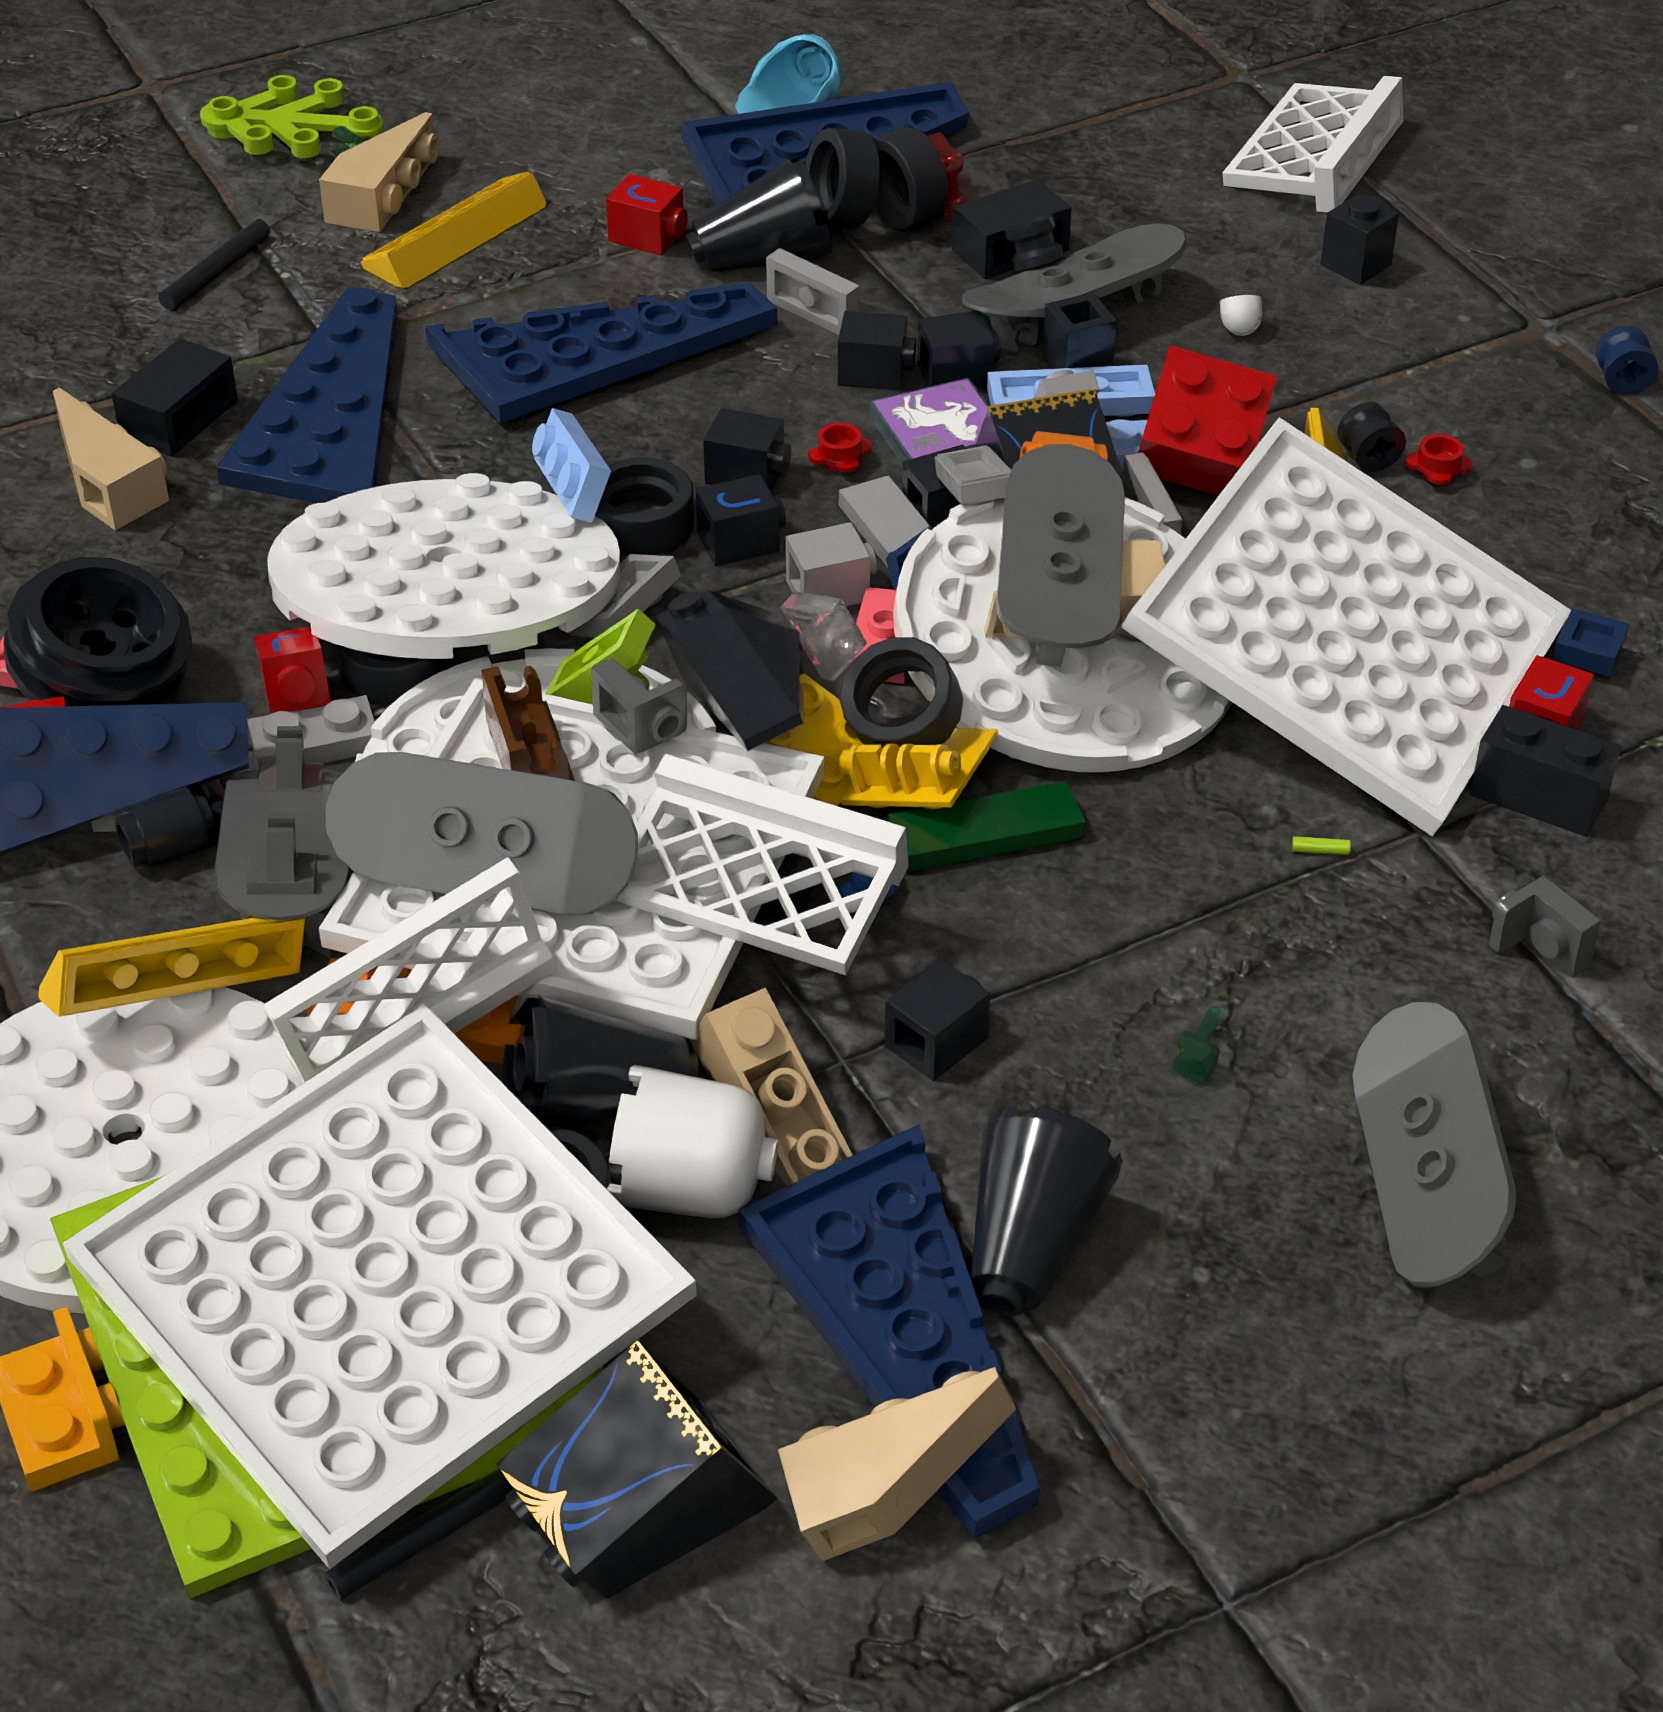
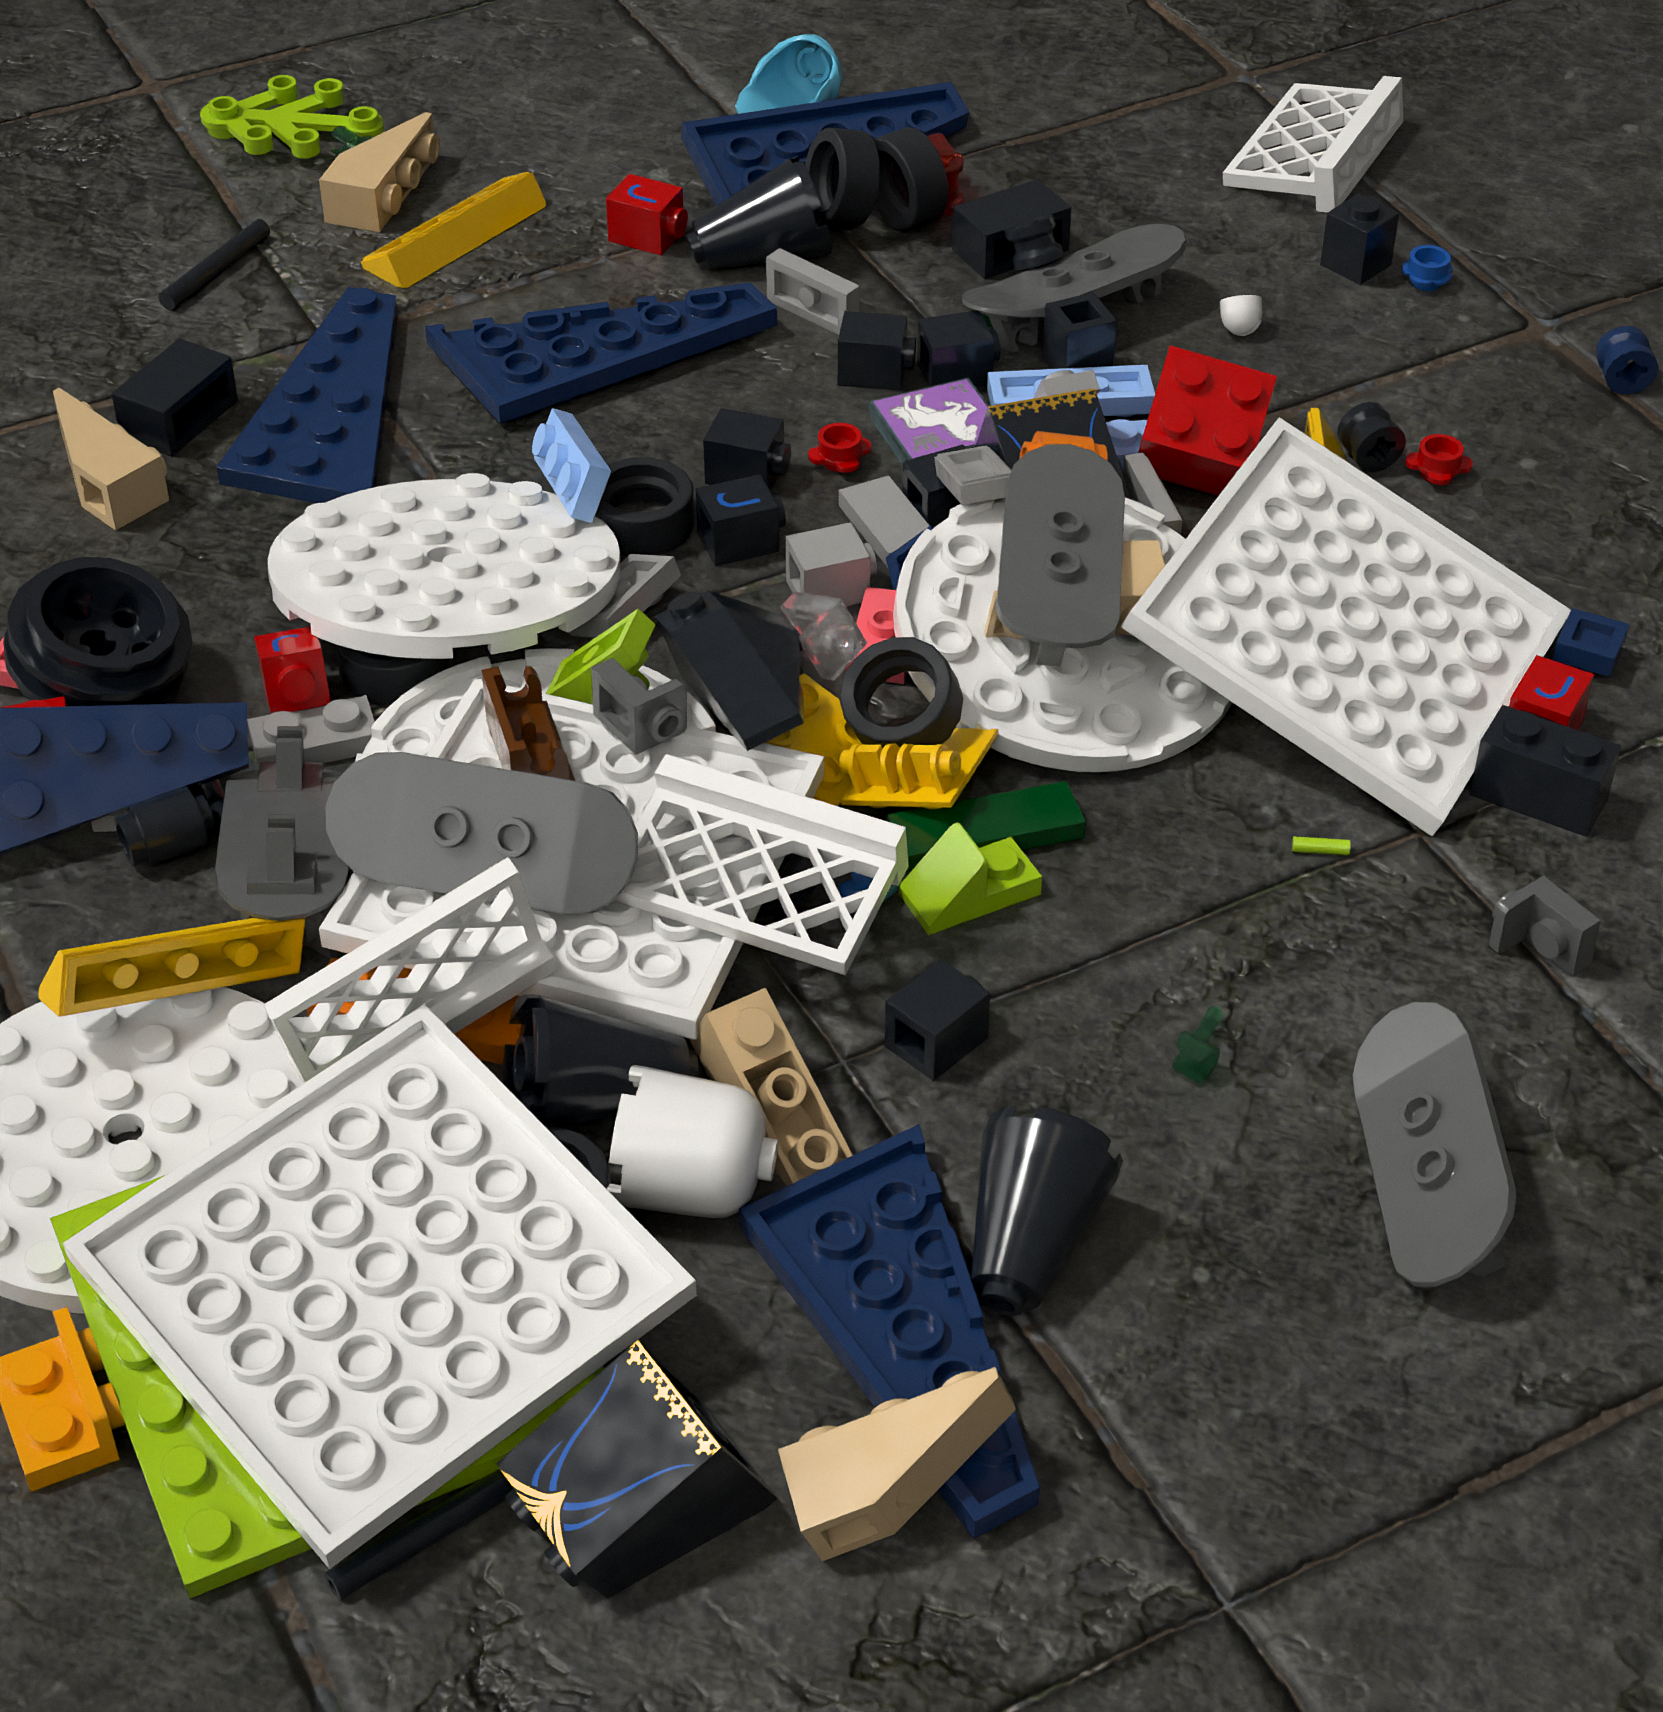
none -> lime slope [899,822,1042,935]
none -> blue plate [1402,245,1453,291]

